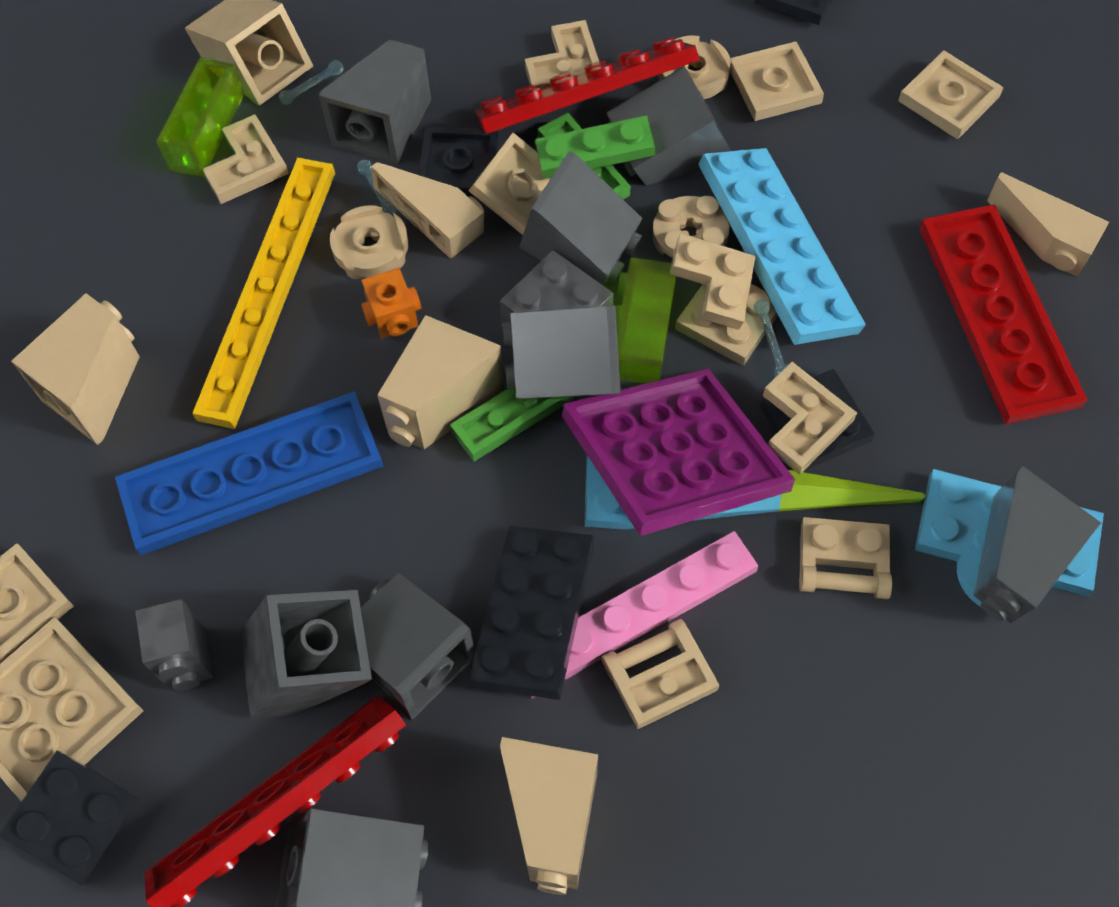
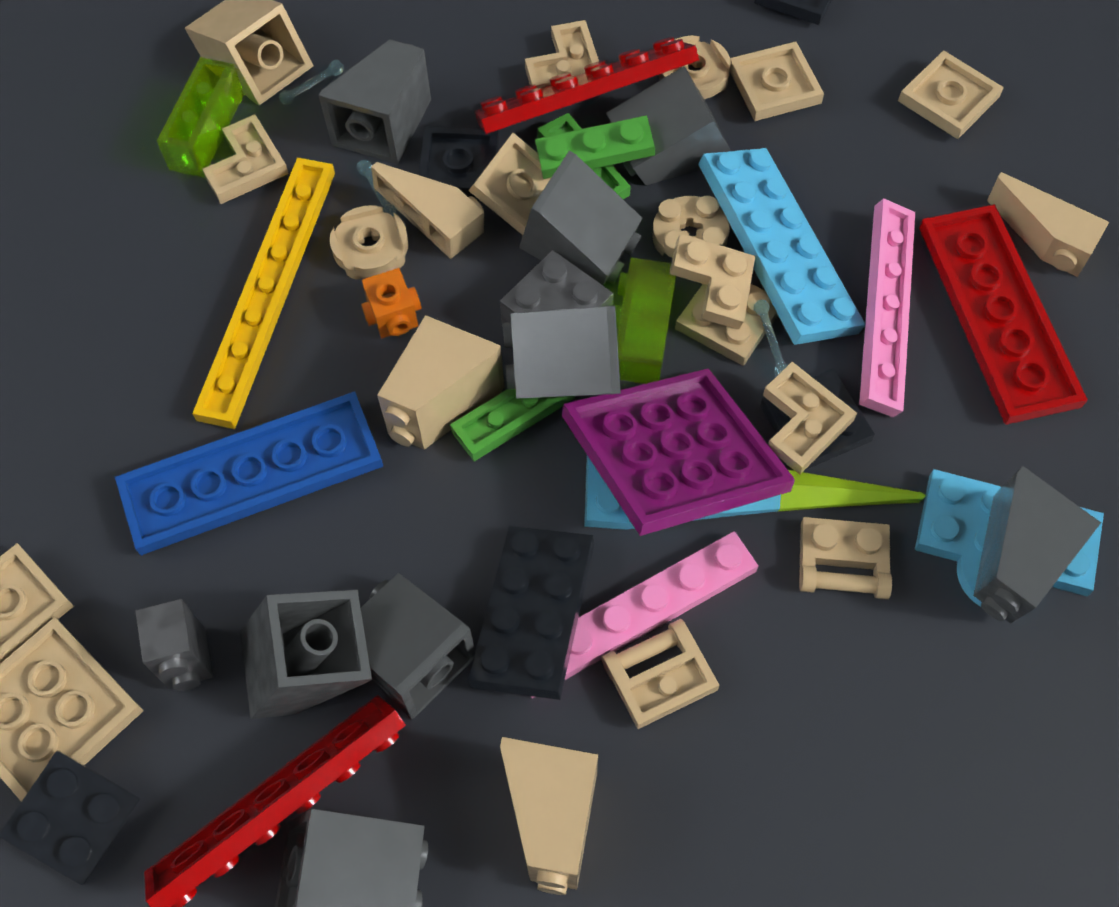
tan slope [11,293,140,445] -> none
none -> bright pink plate [859,198,915,417]

